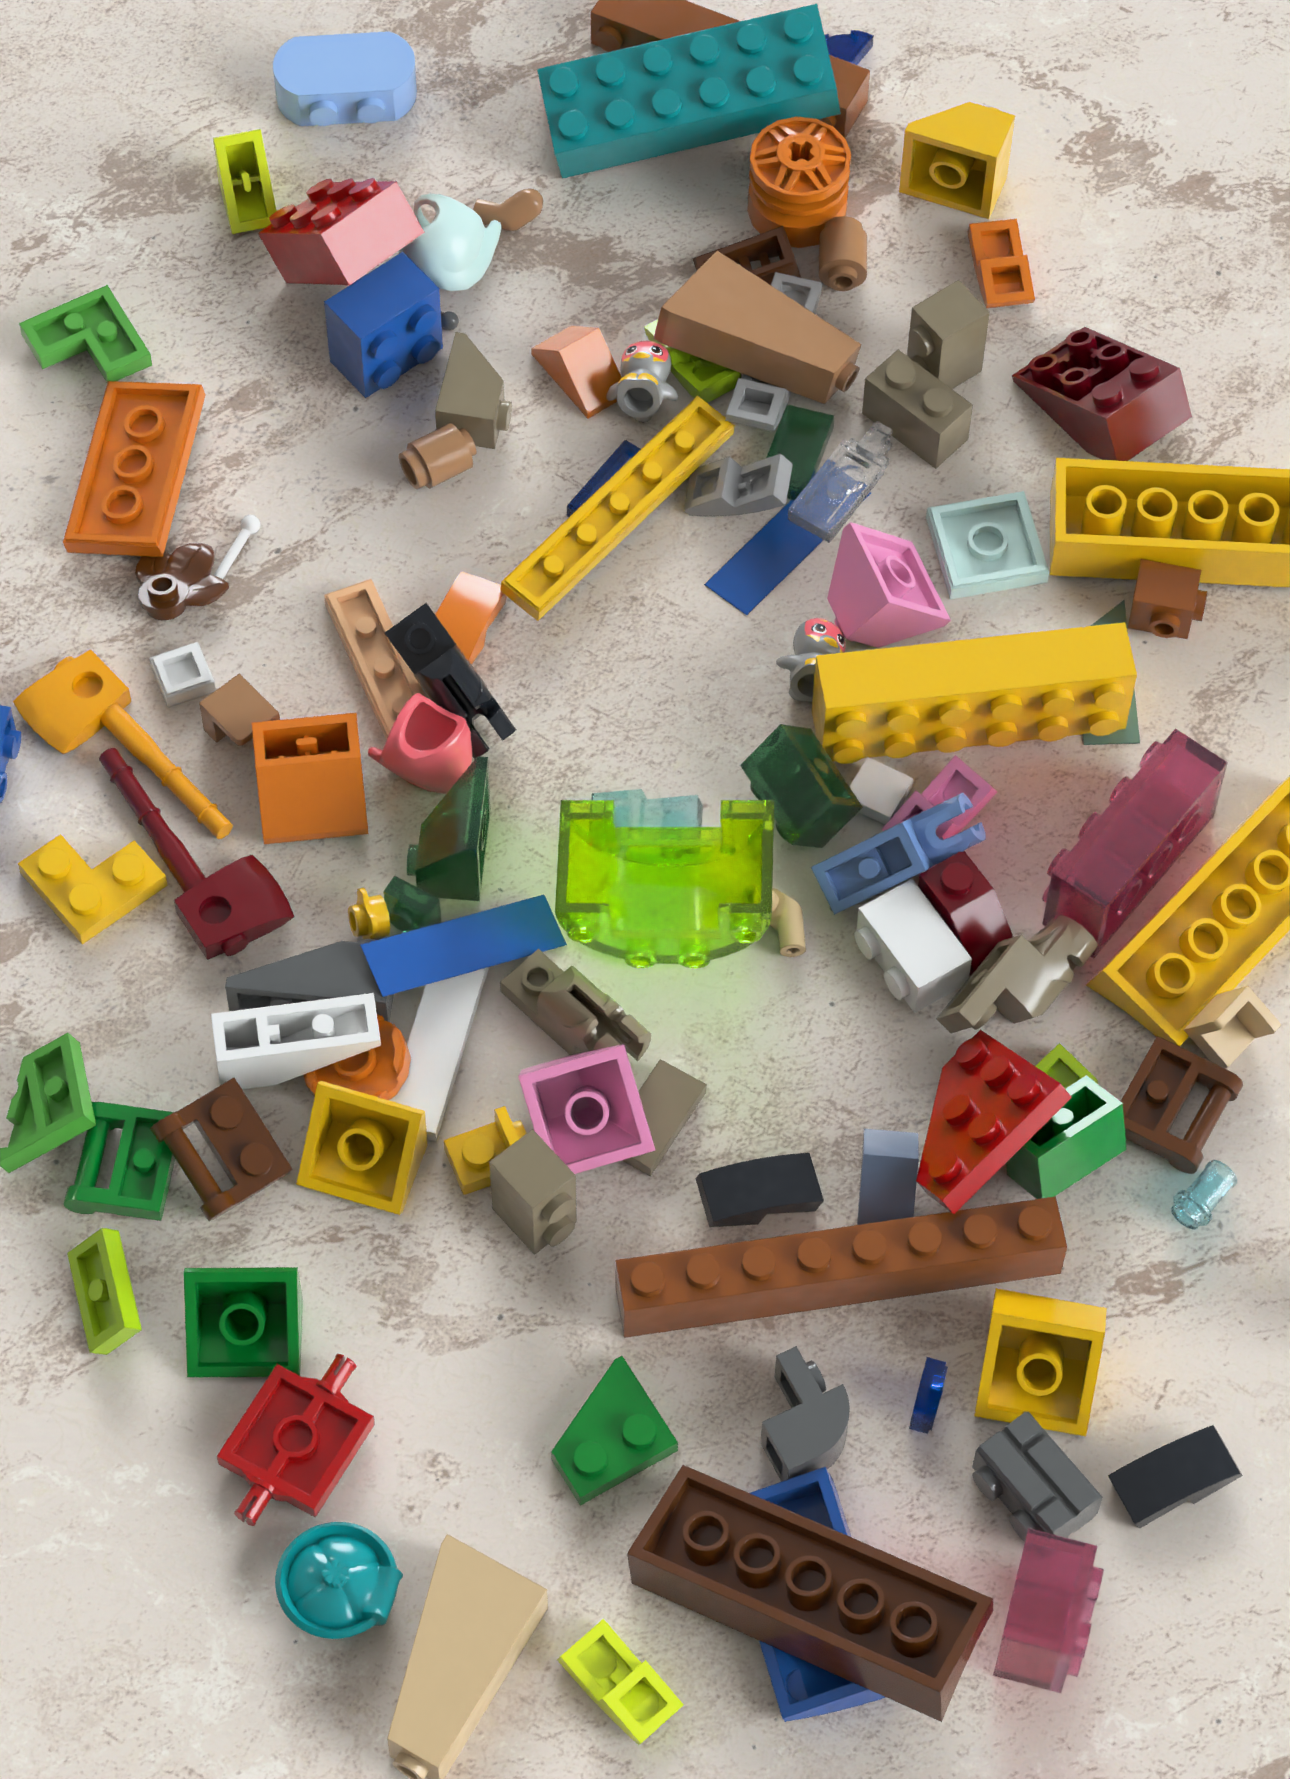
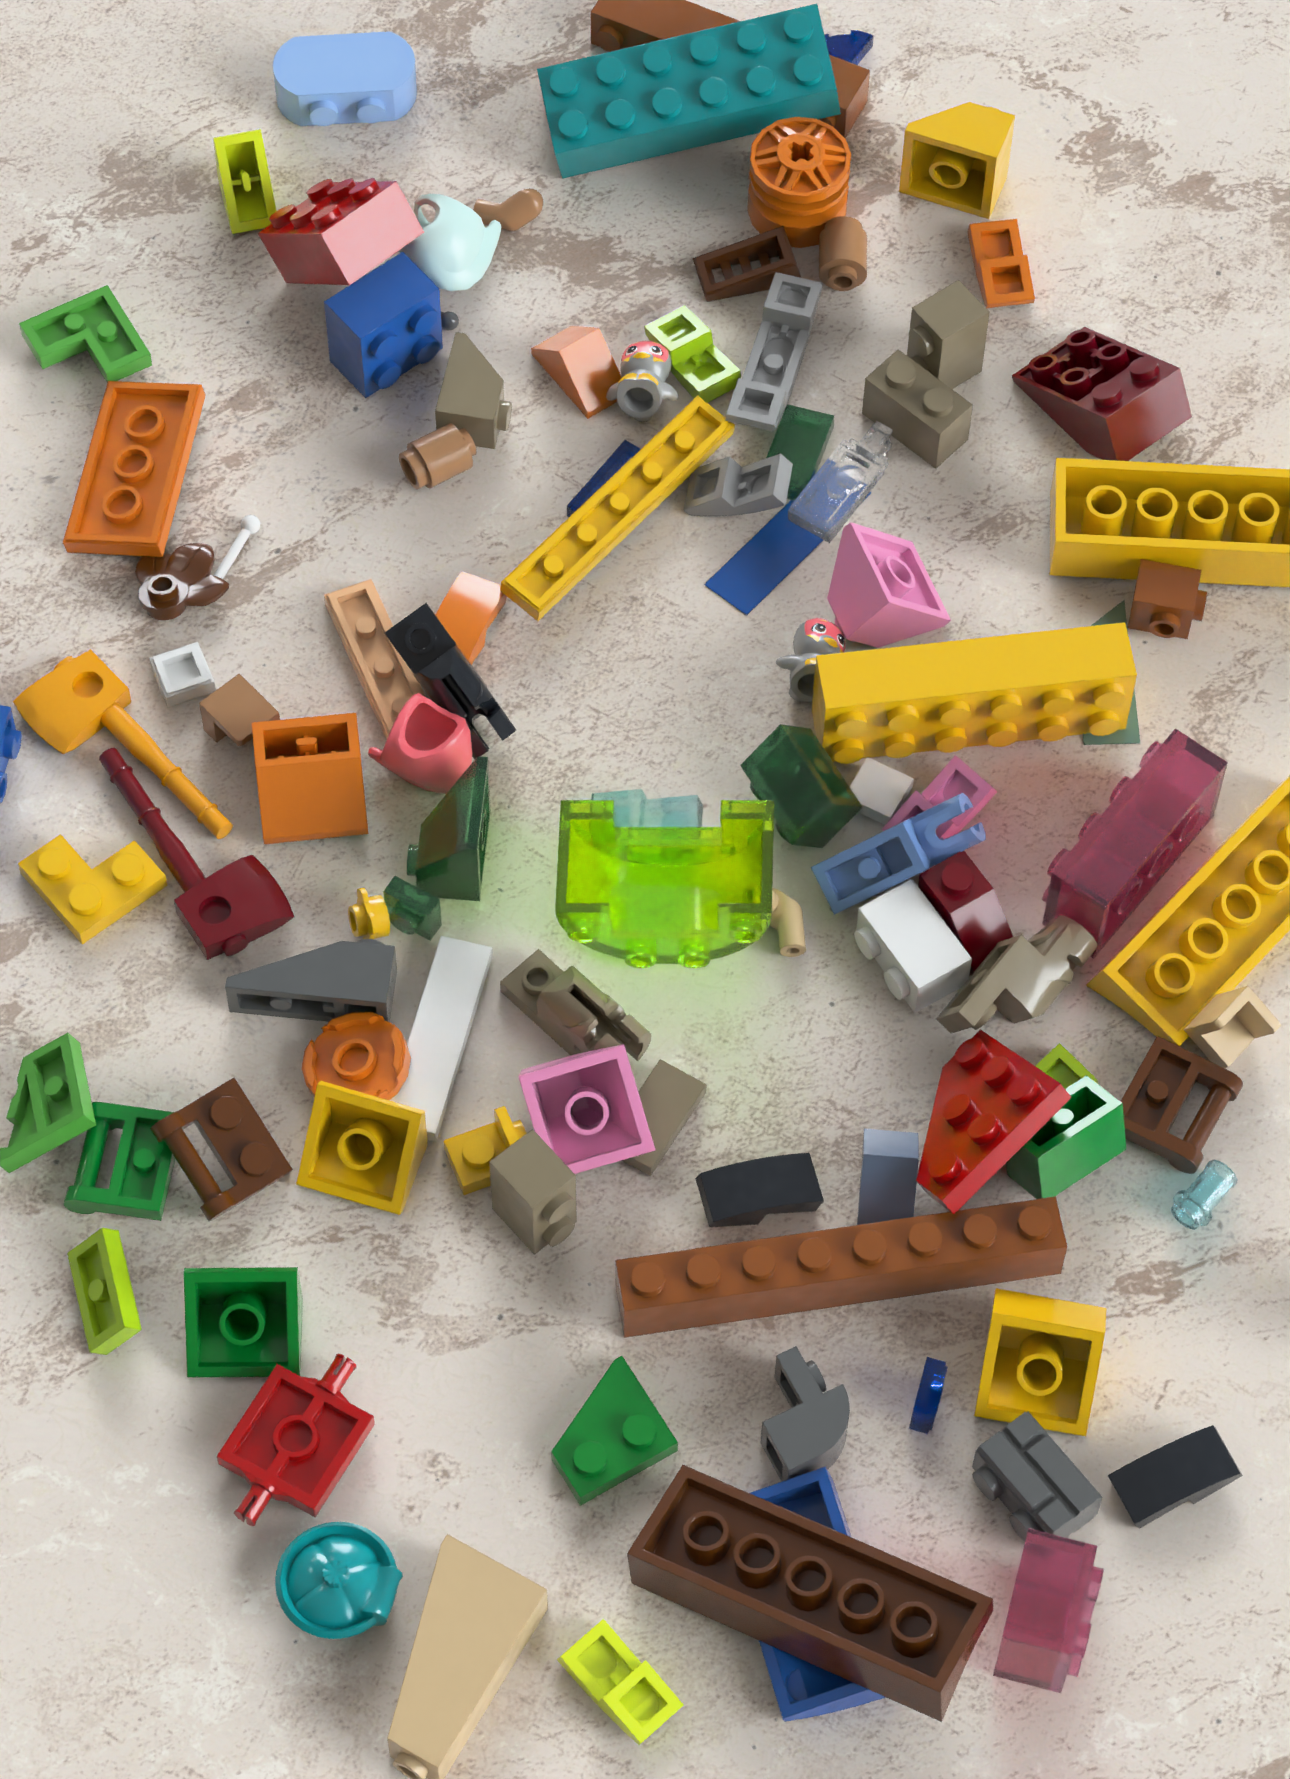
white slope [211,993,381,1089] -> none
blue sticker [360,894,567,997] -> none
medium nougat slope [654,251,862,404] -> none
light aqua tile [926,491,1049,599] -> none

